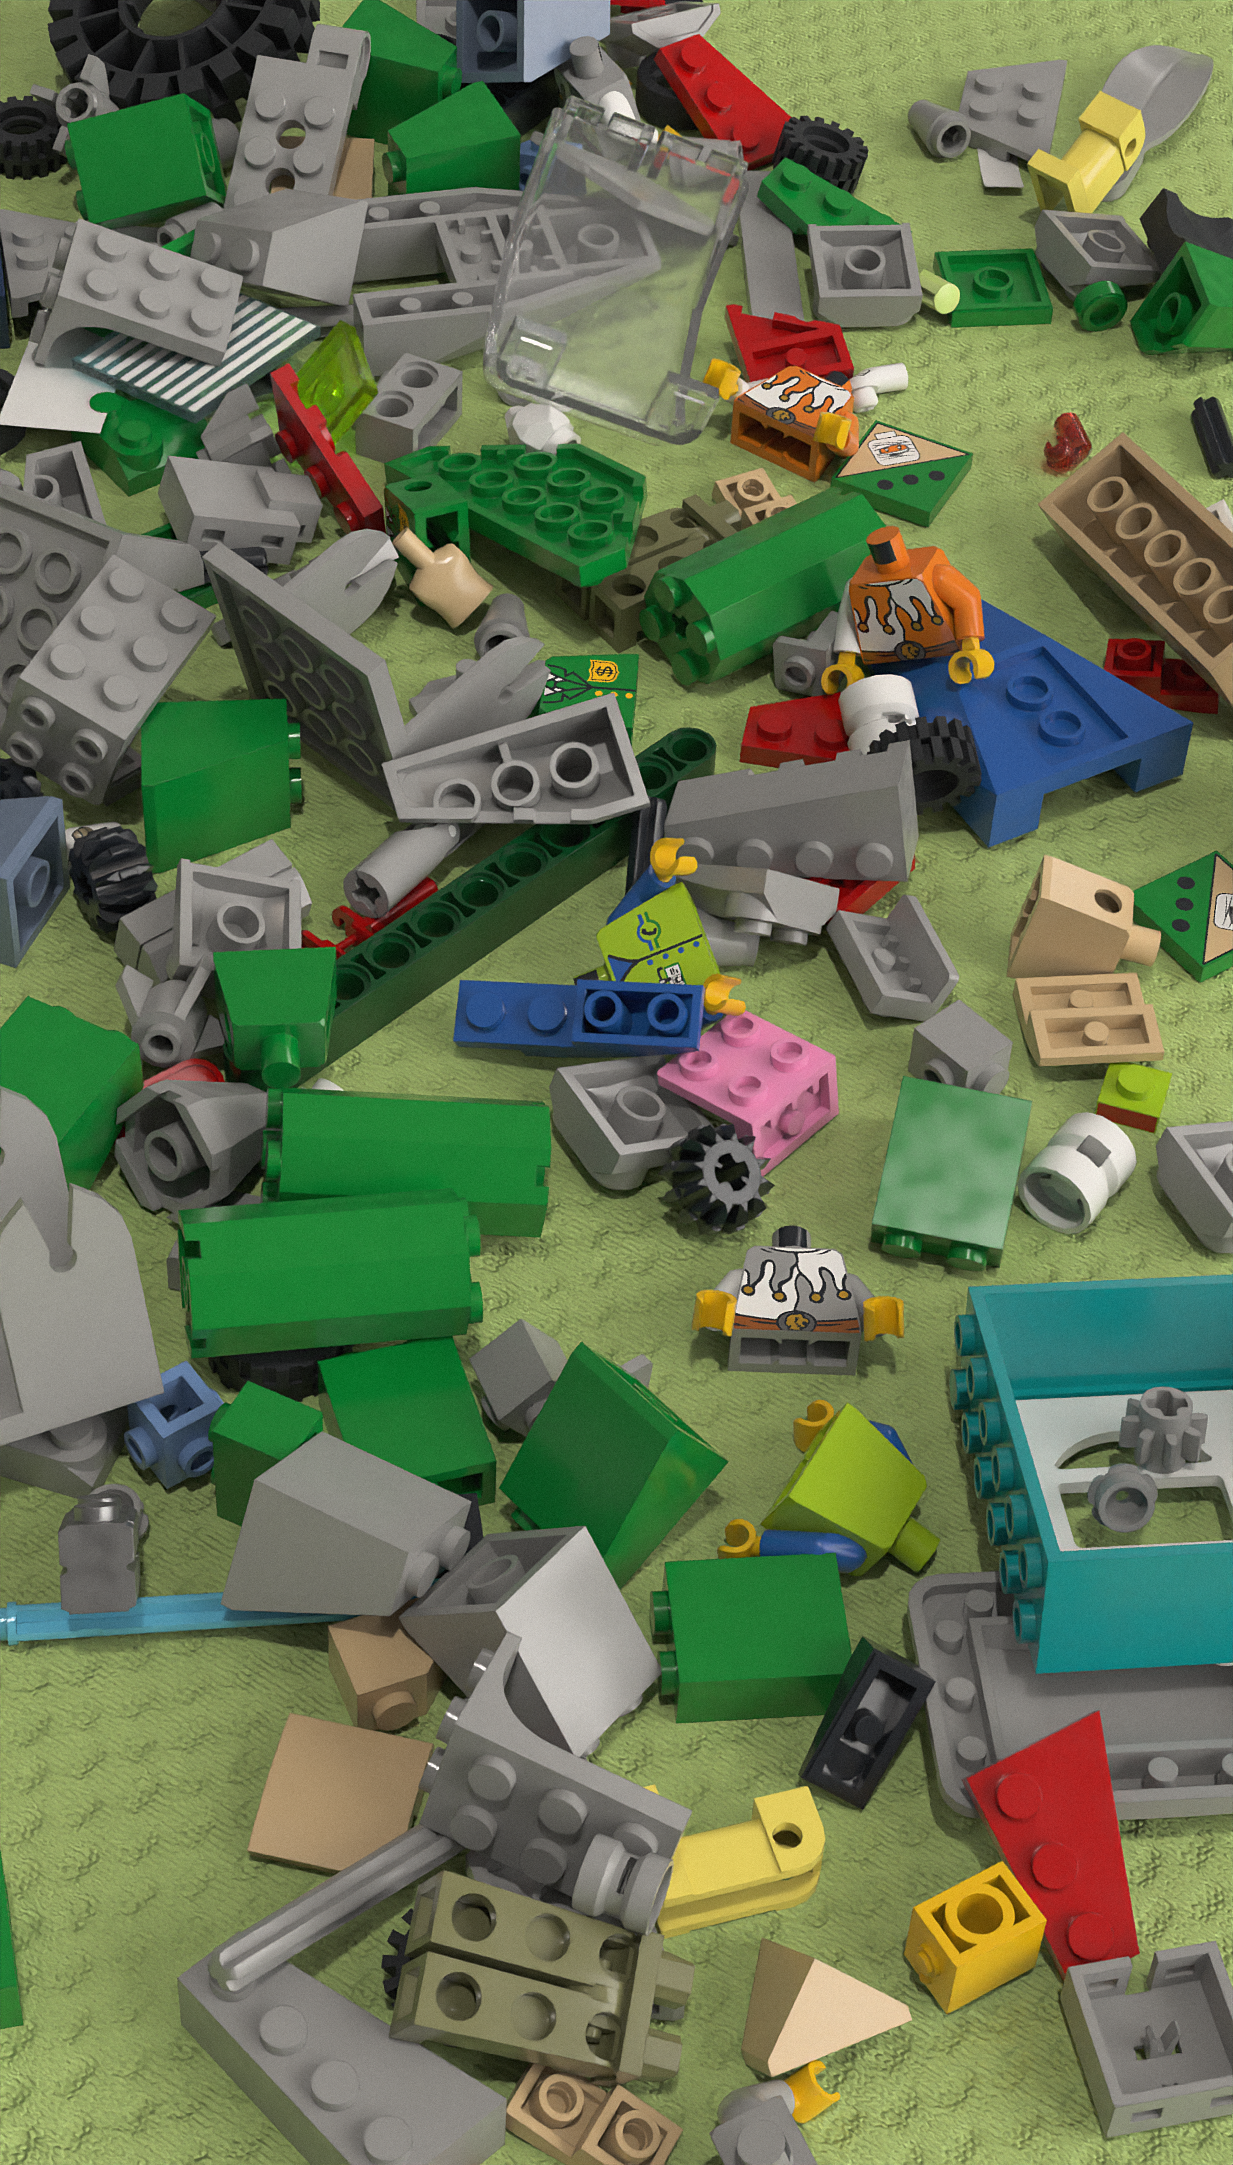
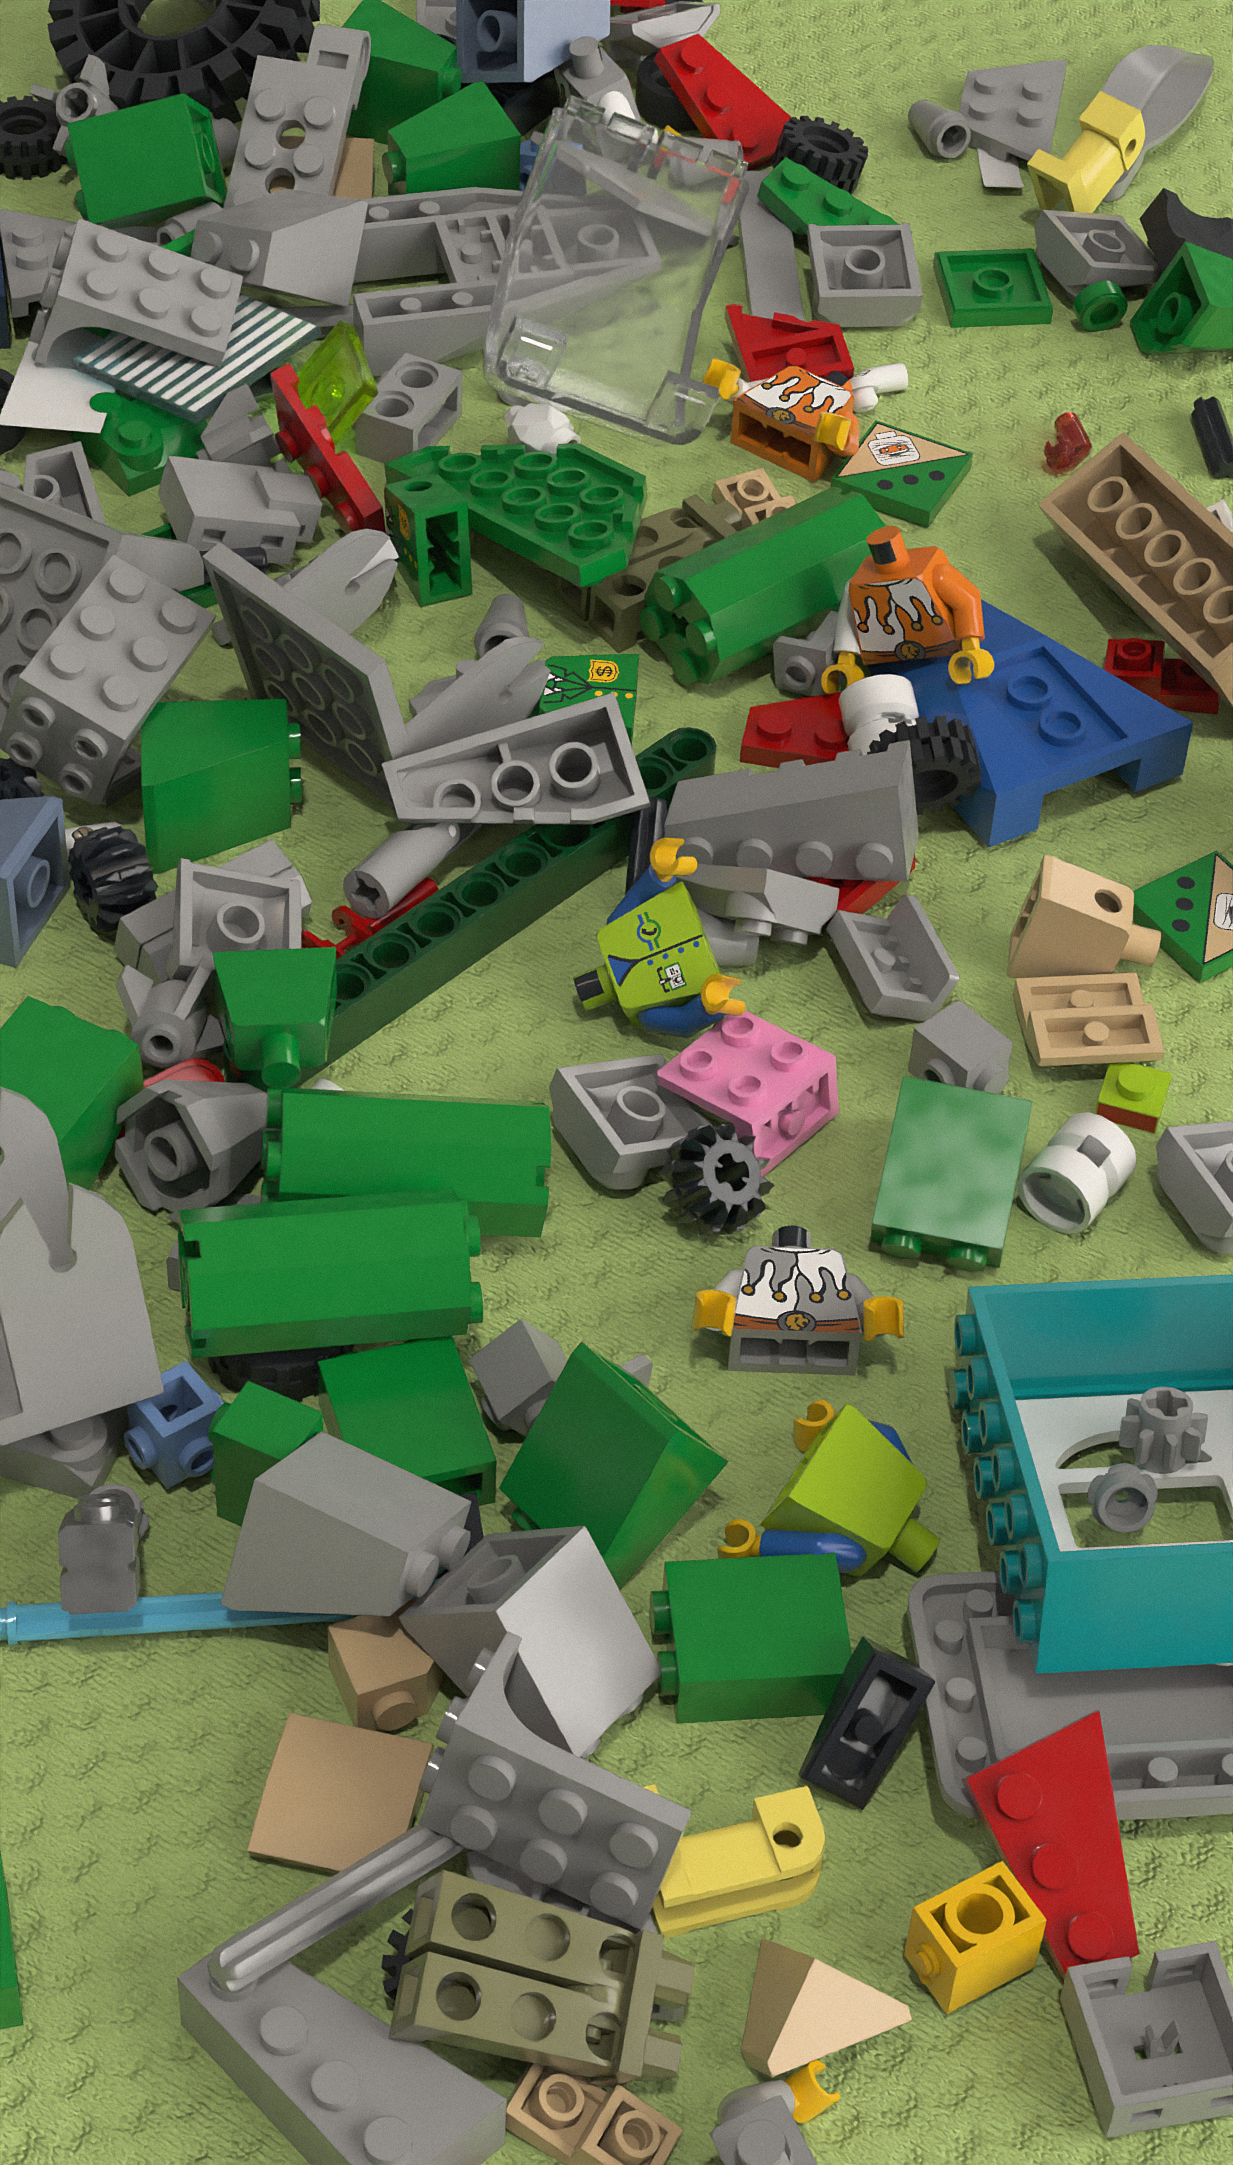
tan piece [392,527,493,629] -> none
blue slope [453,979,705,1058] -> none
light grey wheel [571,1833,674,1936] -> none
yellowish green axle [919,269,960,314] -> none

